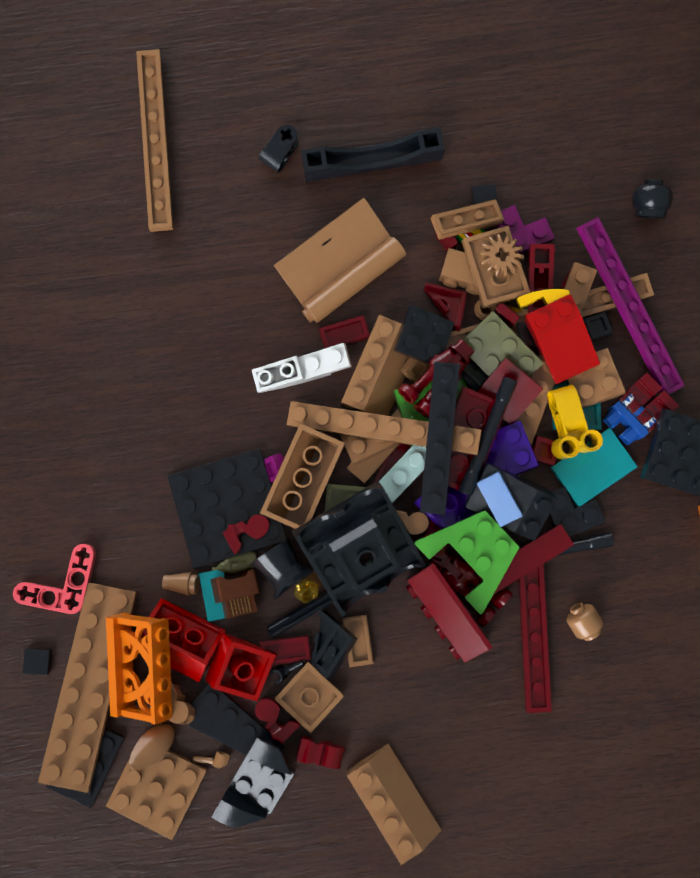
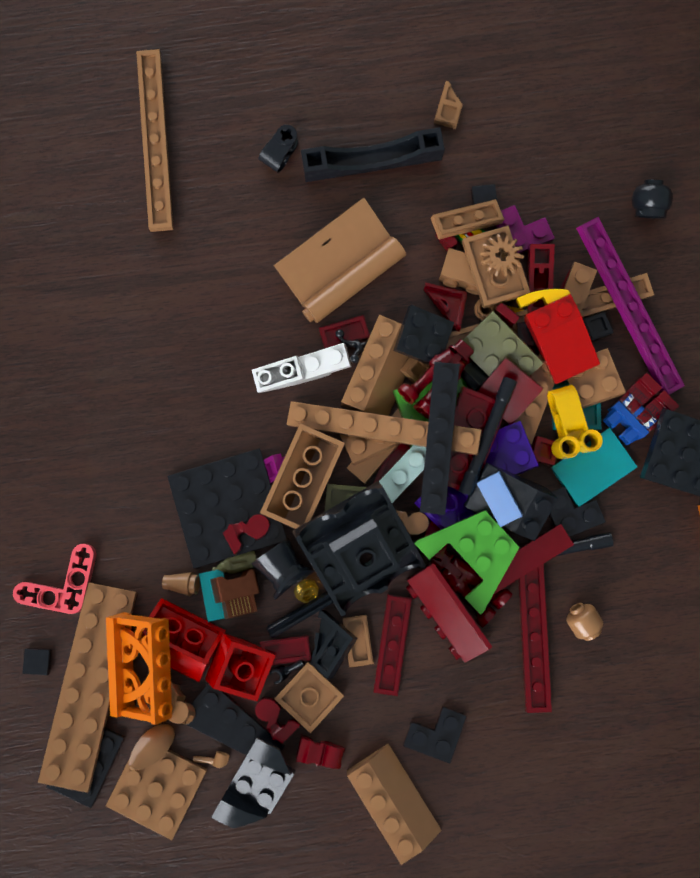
none -> black piece [335,329,366,363]
none -> dark red tile [373,594,412,696]
none -> black plate [403,706,466,764]
none -> medium nougat tile [434,81,463,129]

